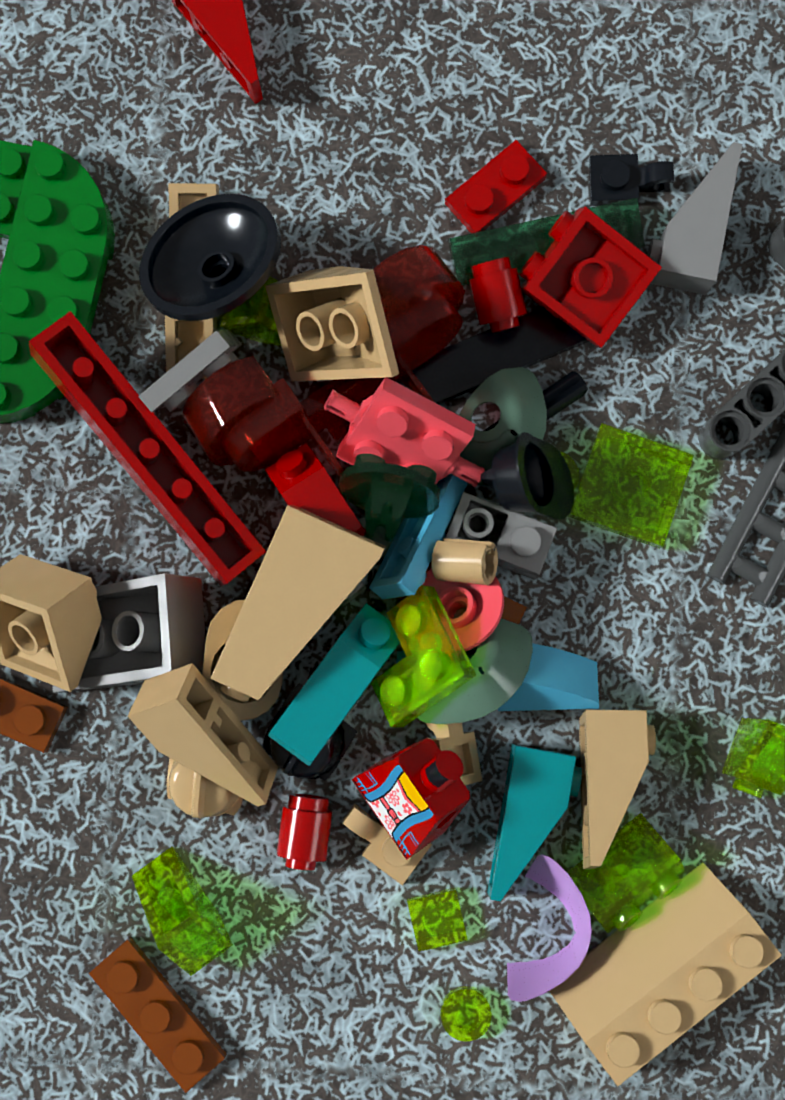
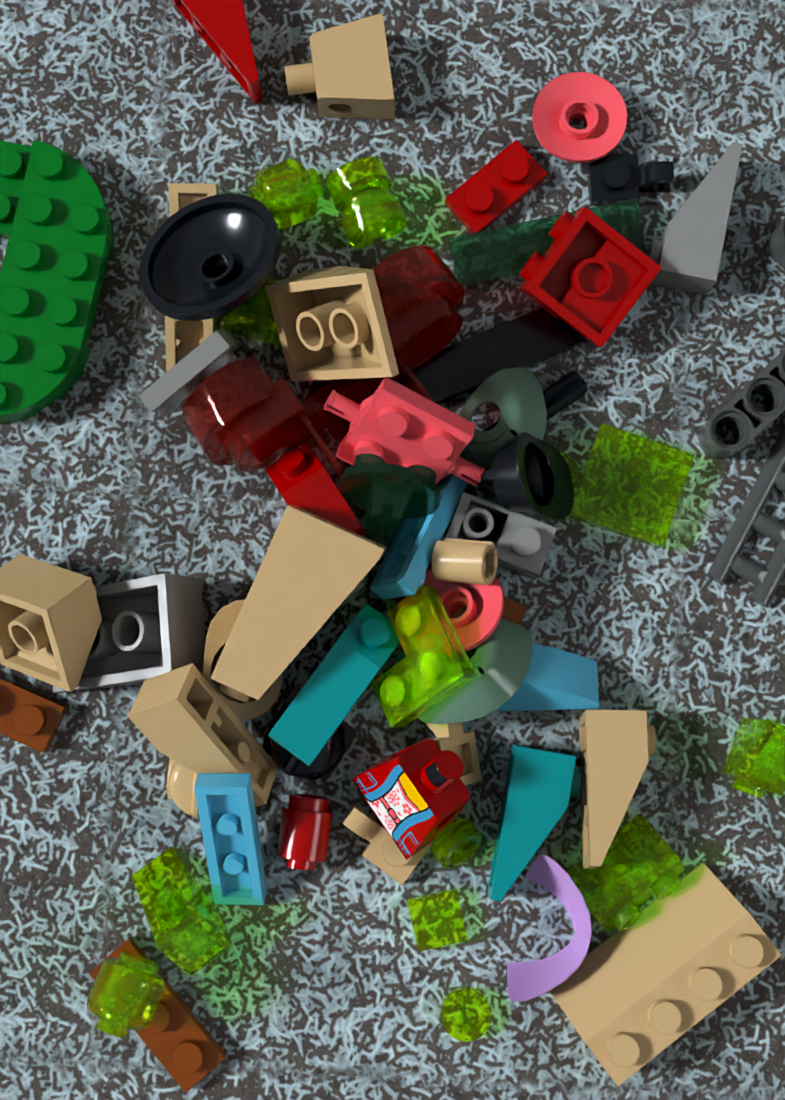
red brick [29,311,266,586] -> none
red brick [469,257,527,333] -> none
none -> clear neon green head [87,951,165,1038]
none -> medium azure plate [194,773,267,905]
none -> clear neon green head [249,158,323,230]
none -> tan torso [284,14,395,119]
none -> clear neon green wheel [326,156,407,248]
none -> clear neon green tile [431,819,482,869]
none -> coral dish [532,72,627,163]

